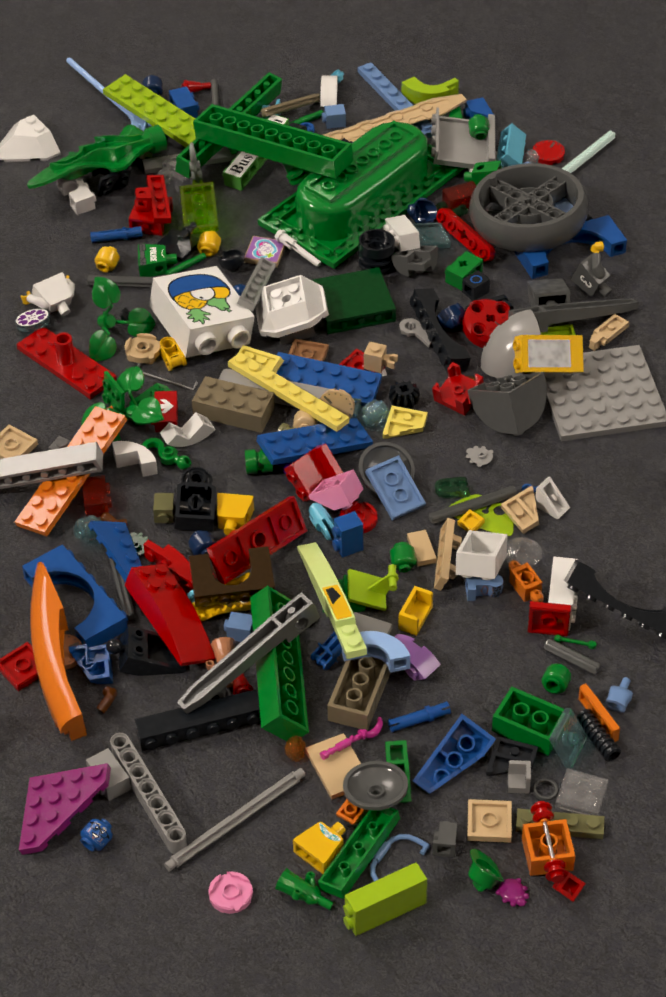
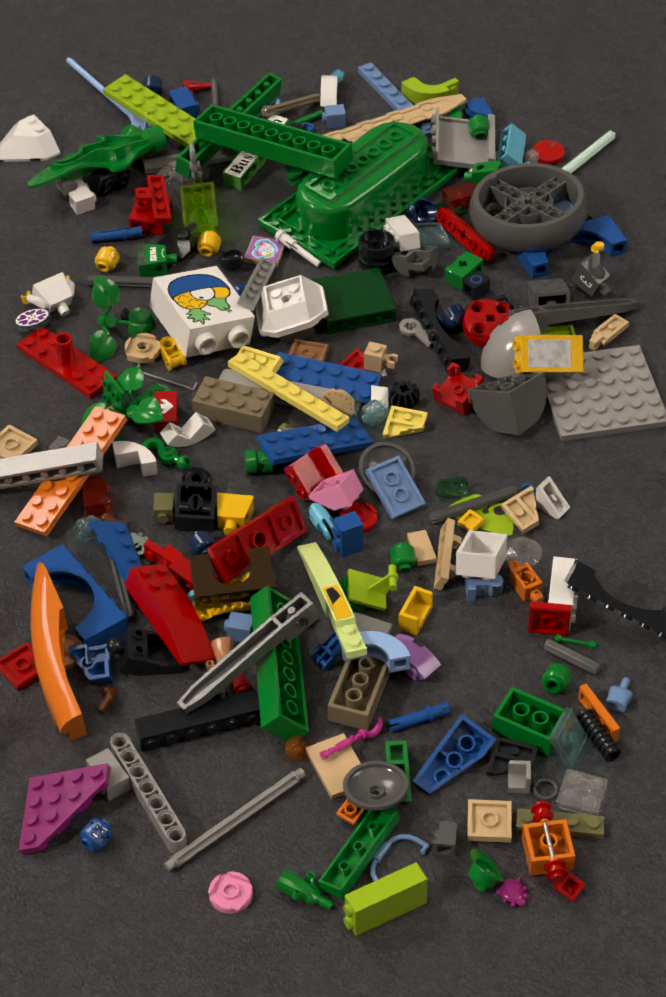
green piece [166,253,206,275] -> none
tan head [293,410,318,428] -> none
yellow torso [293,822,346,874] -> none
light grey piece [466,446,494,467] -> none
none -> white sticker [371,385,388,408]

